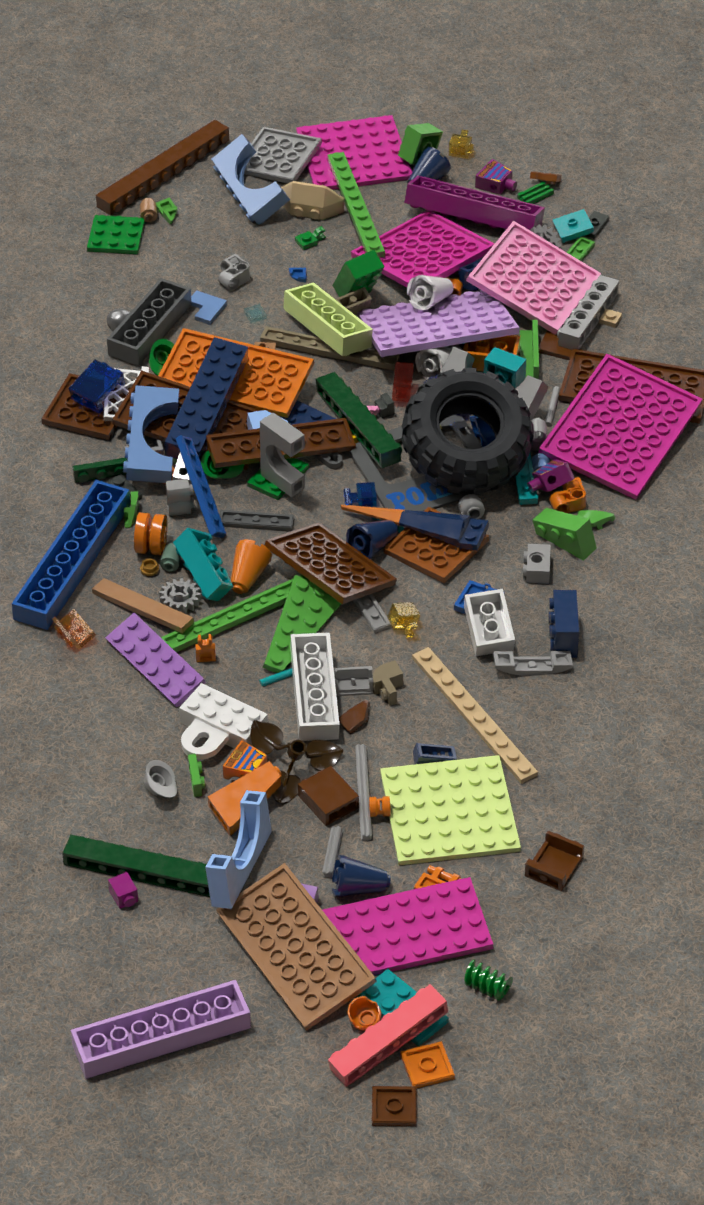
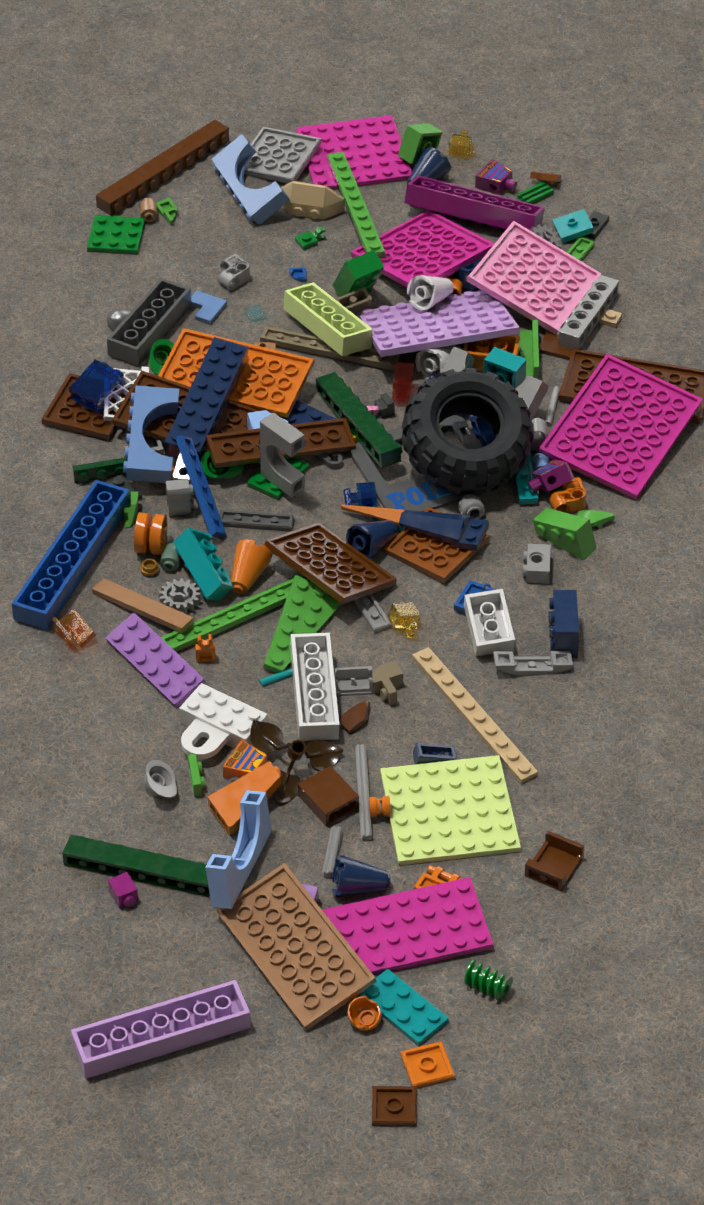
coral brick [328,984,448,1087] -> none

